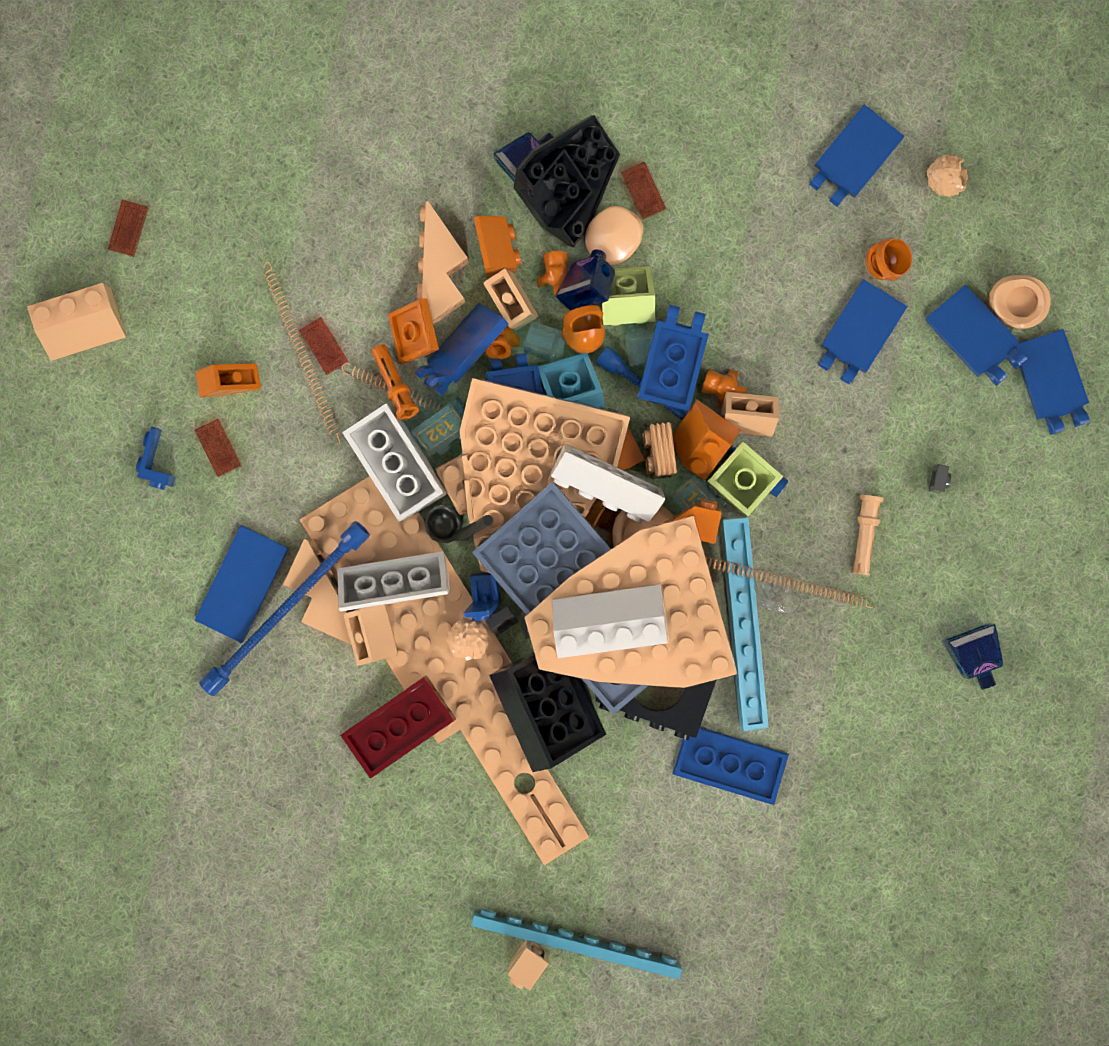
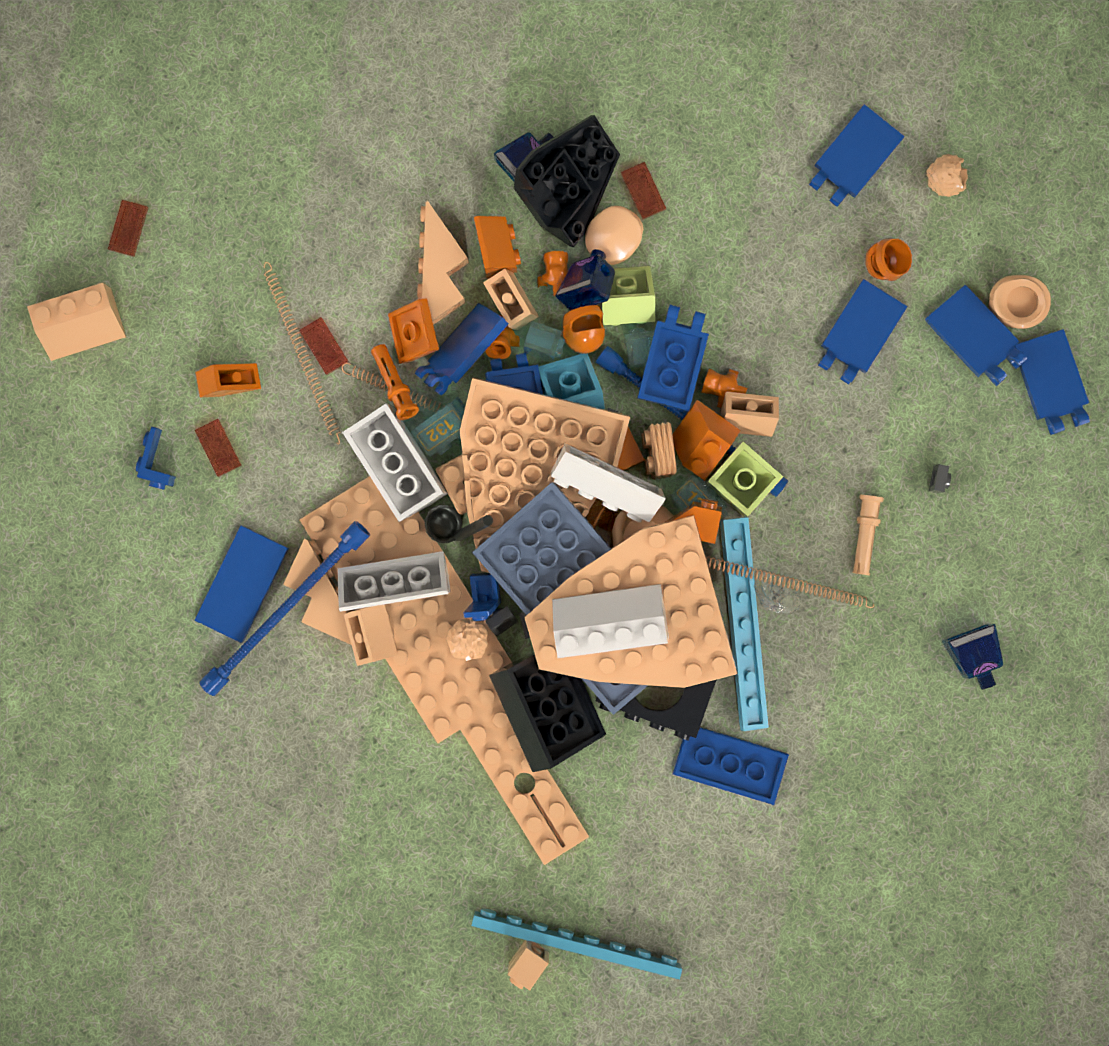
dark red plate [340,675,456,779] -> none

